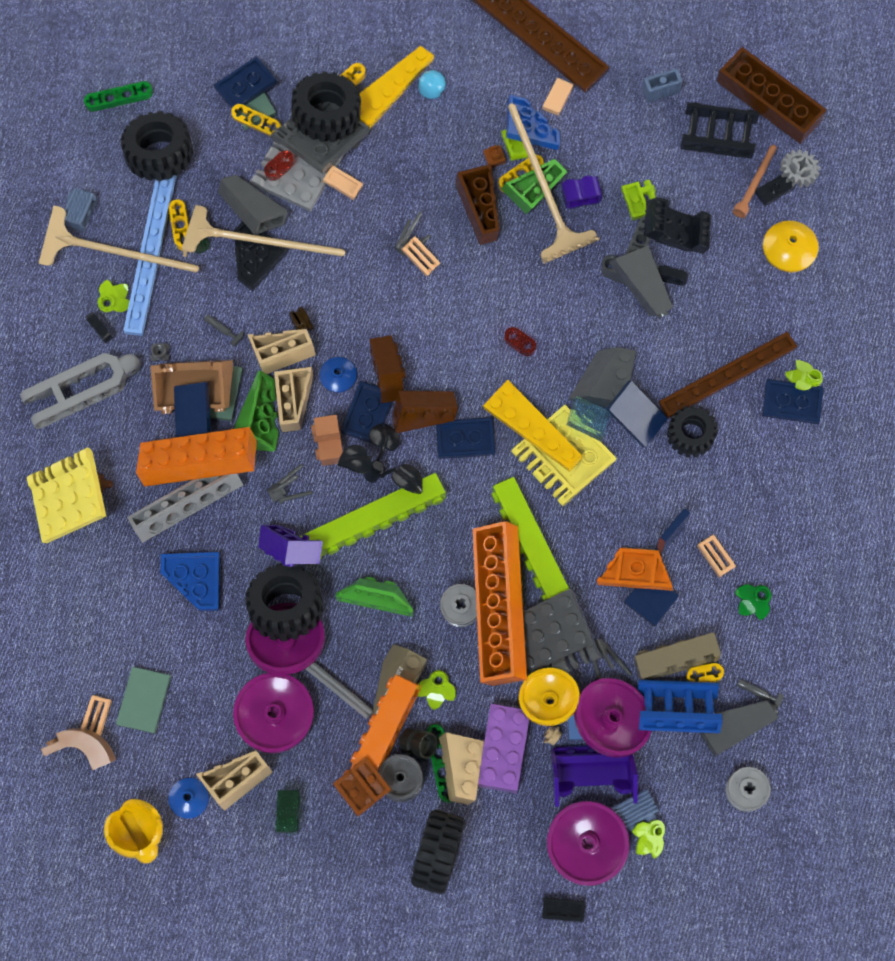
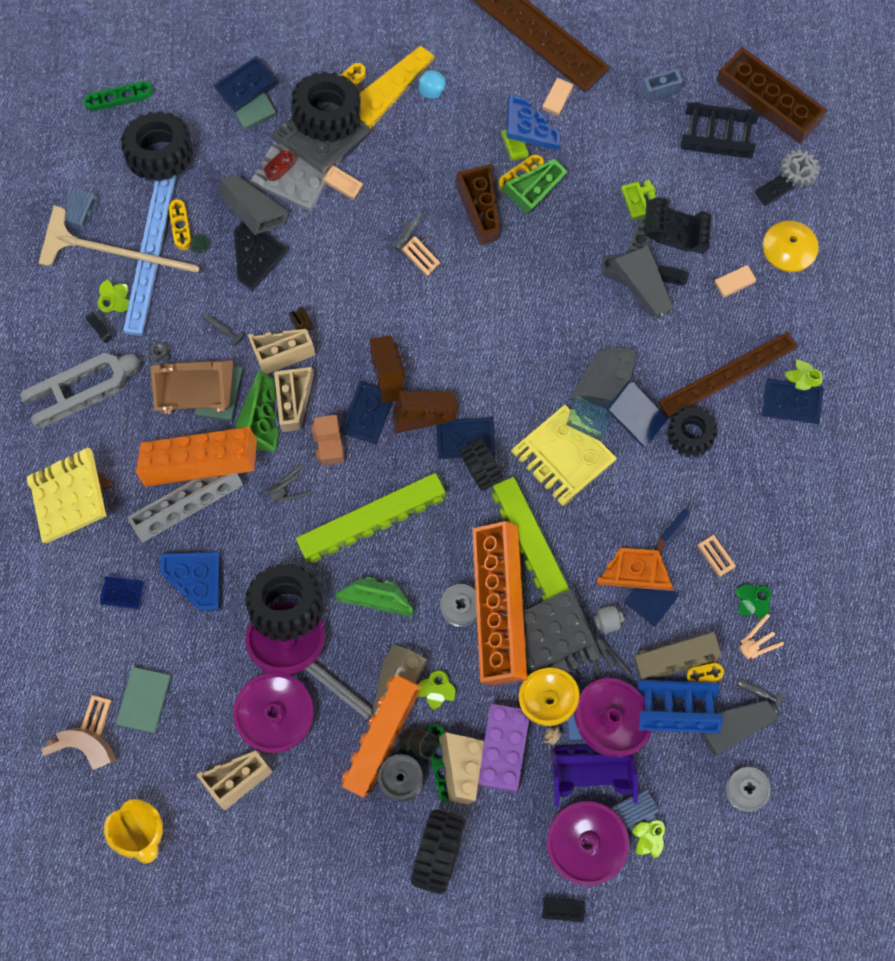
blue dish [169,778,209,819] -> none
dark blue tile [174,382,211,437] -> none
tan piece [182,205,345,257] -> none
yellow beam [231,104,281,137] -> none
dark purple wedge [258,525,323,567] -> none
clear green brick [275,790,301,835] -> none
blue dish [319,357,357,393] -> none
dark orange slope [332,757,392,817] -> none
black plant [338,424,422,494] -> none
dark orange tile [483,145,506,168] -> none
yellow wing [483,380,582,472] -> none
clear red beam [504,327,536,357] -> none
tan piece [508,103,599,264] -> none
dark purple brick [561,175,602,209] -> none
nougat piece [732,145,777,218] -> none
none -> clear blue plate [99,576,144,610]
none -> black tyre [460,438,504,491]
none -> light grey head [594,606,624,634]
none -> light nougat tile [714,265,756,298]
none -> light nougat plant [739,614,784,659]

